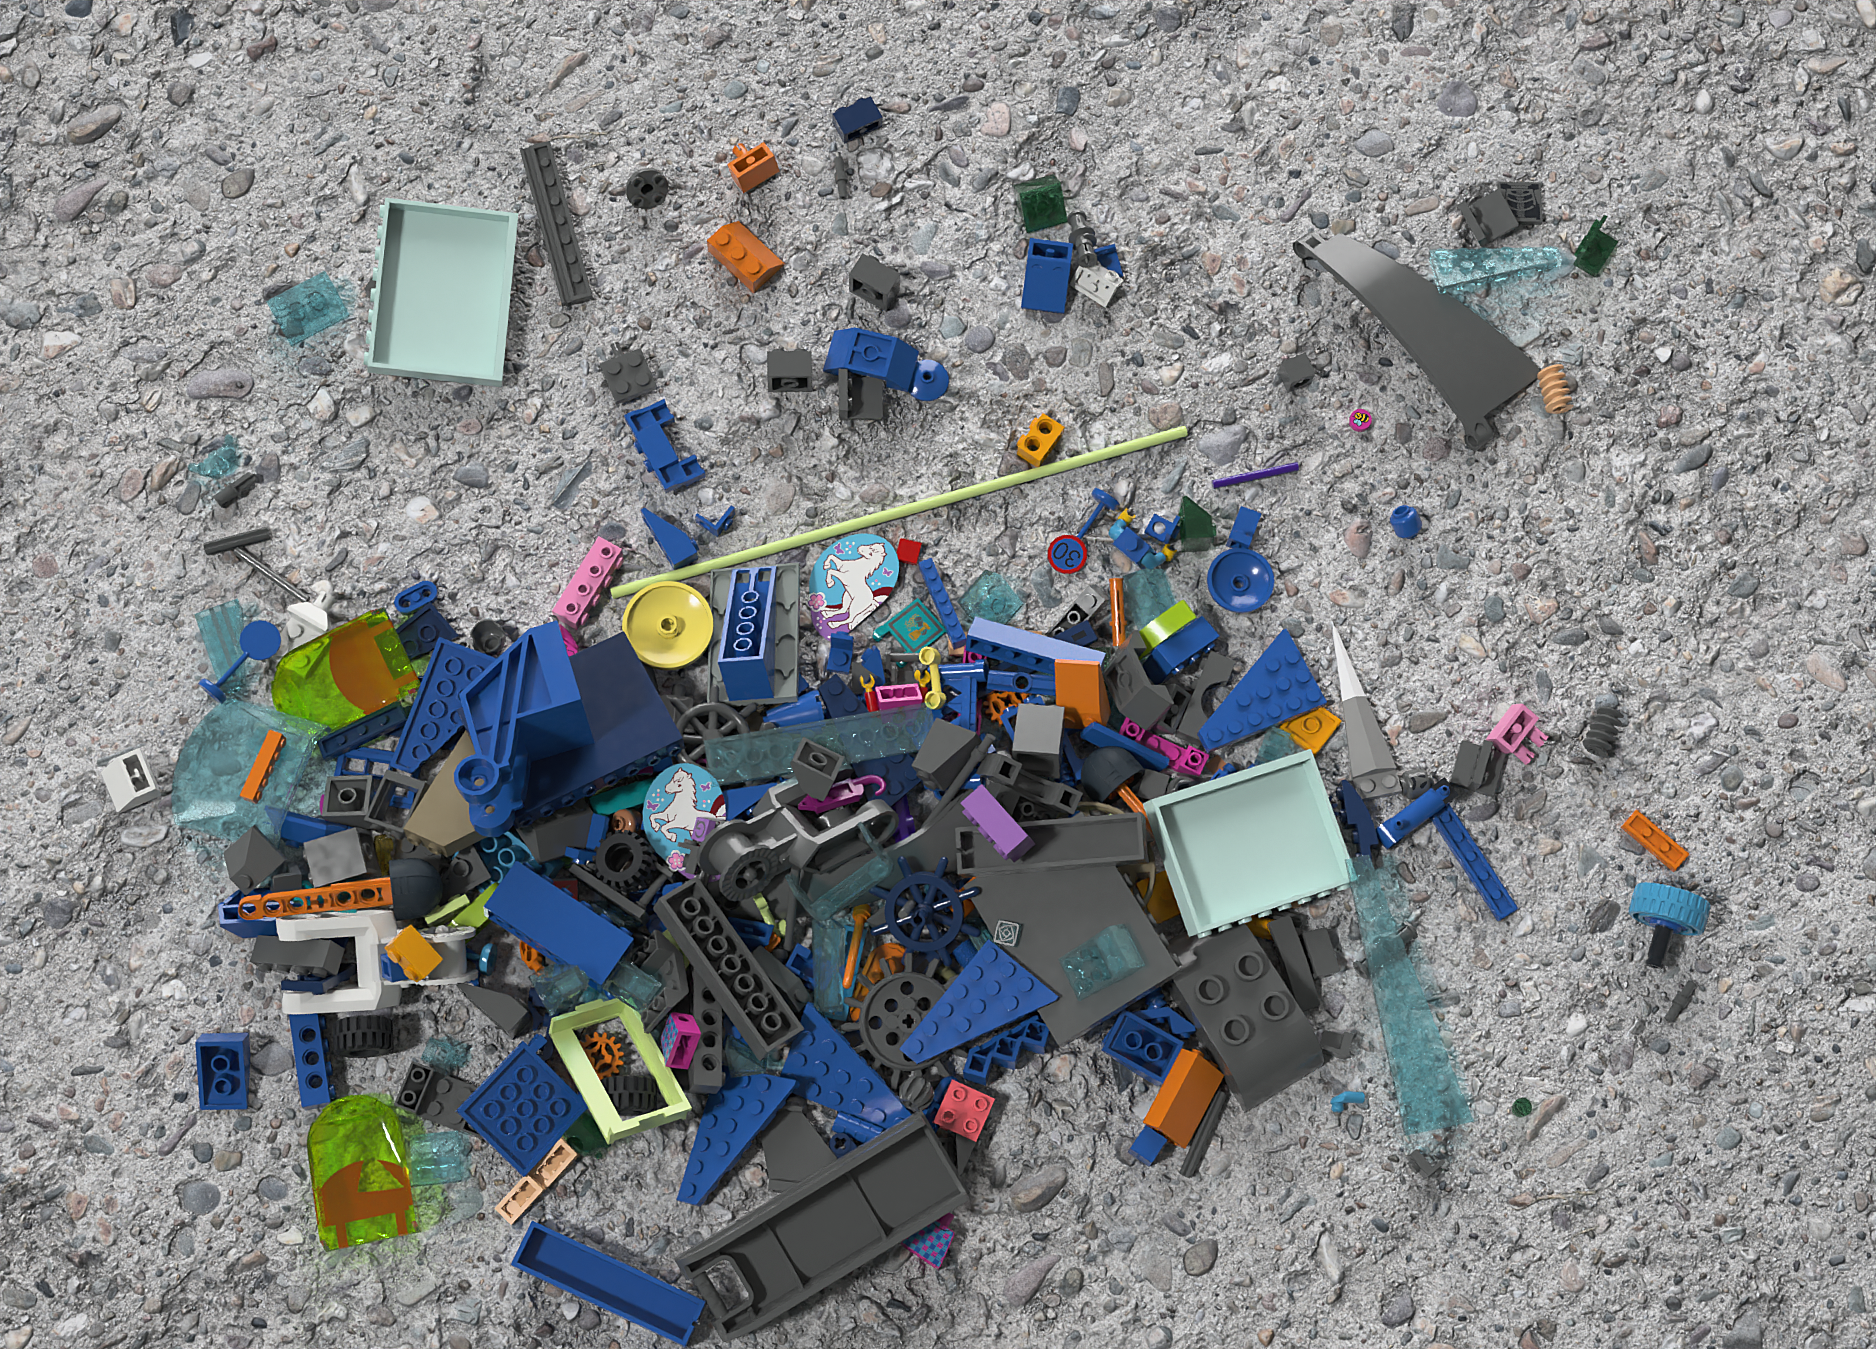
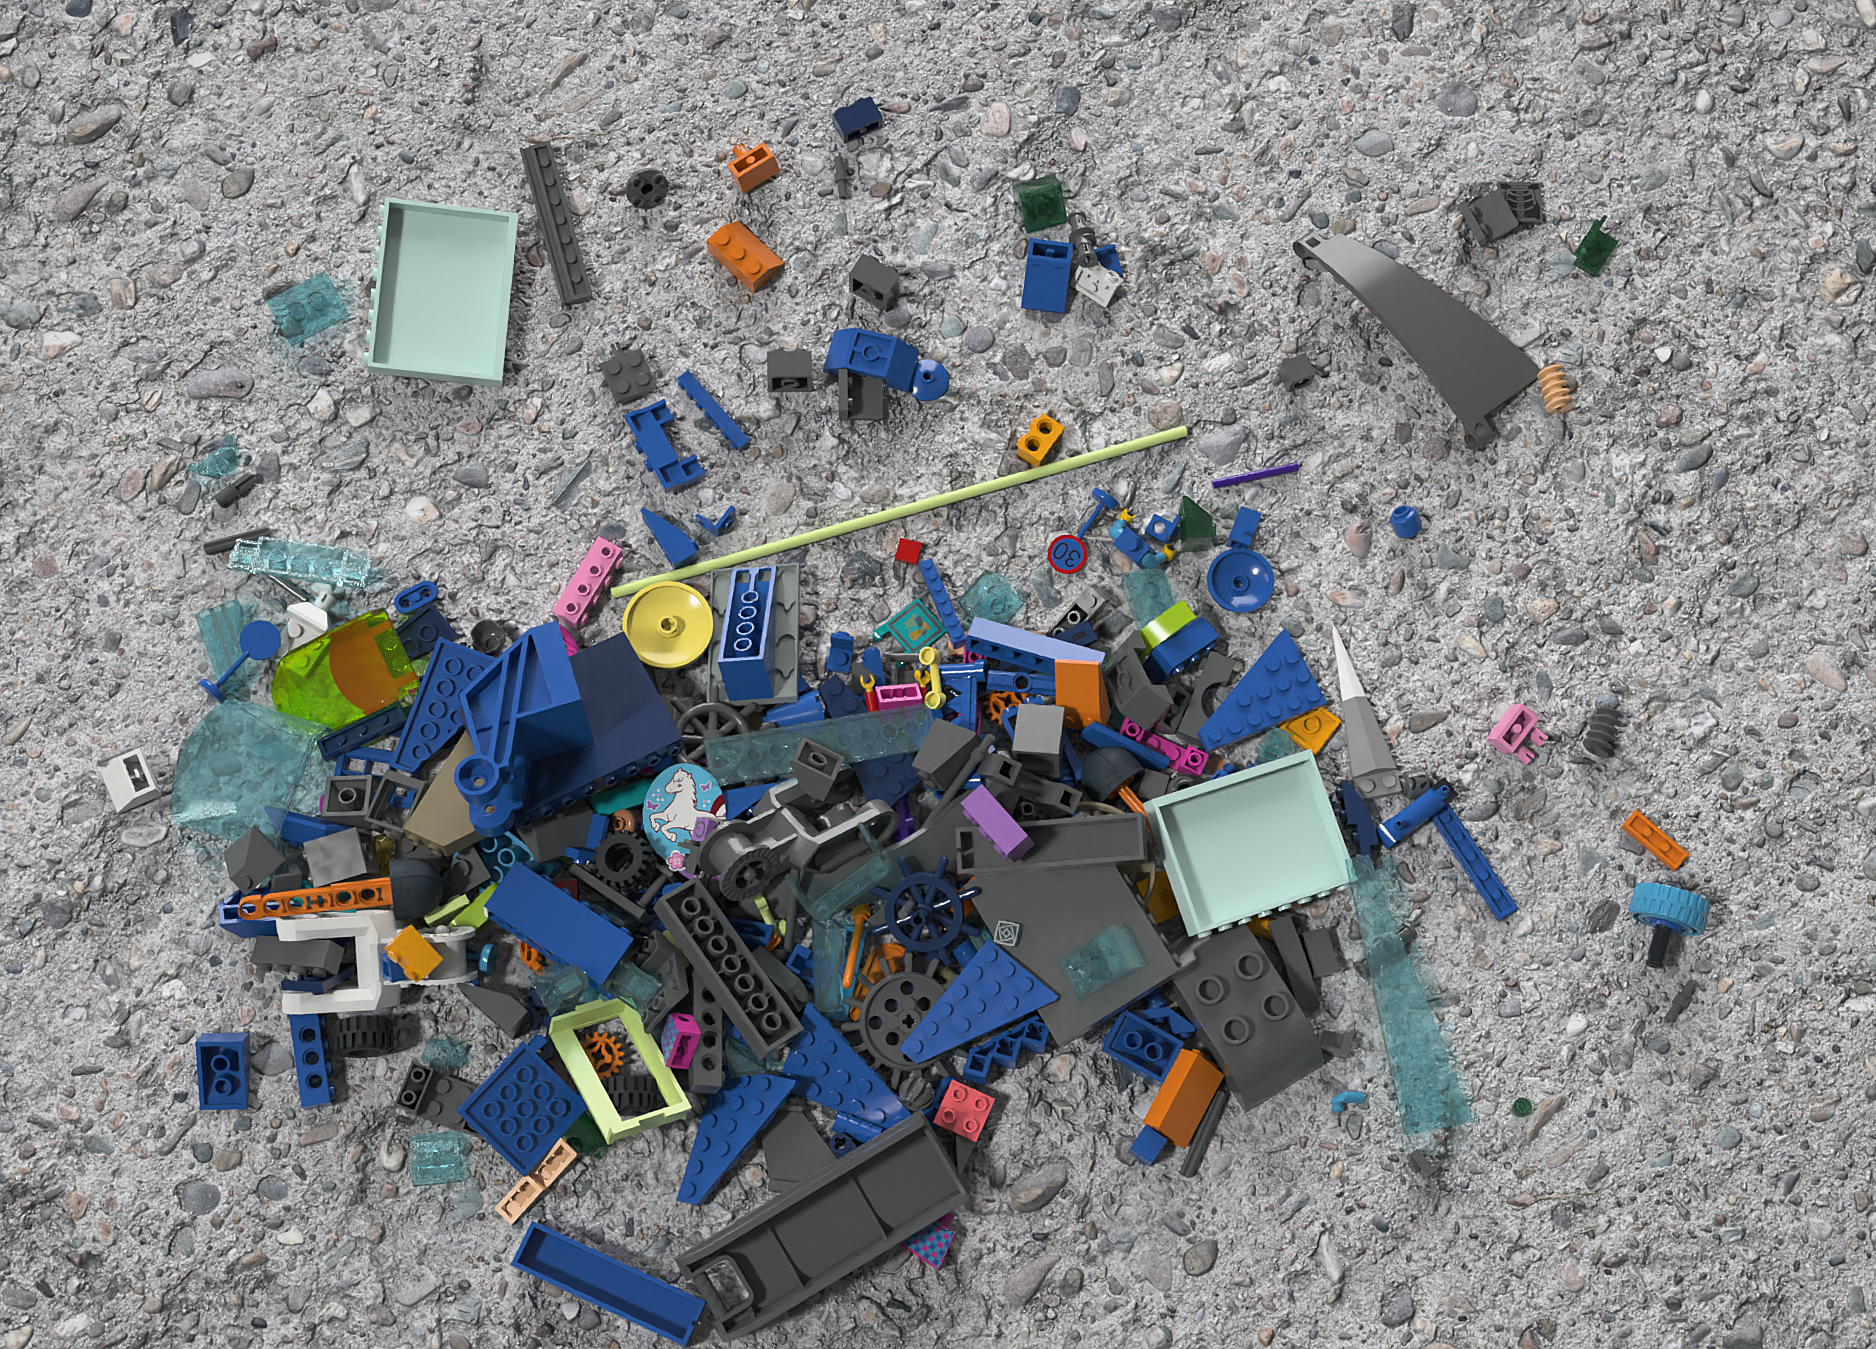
orange piece [239,730,287,804] -> none
clear neon green windscreen [307,1095,421,1252] -> none
magenta plate [798,775,886,814] -> none
sticker [806,534,899,641] -> none
orange pin [1109,578,1127,646] -> none
dark pink tile [1349,409,1372,432] -> none
clear light blue wing [1428,246,1562,294] -> none
dark grey bracket [1449,740,1506,797] -> none
none -> clear light blue slope [227,536,372,589]
none -> blue piece [677,370,750,452]

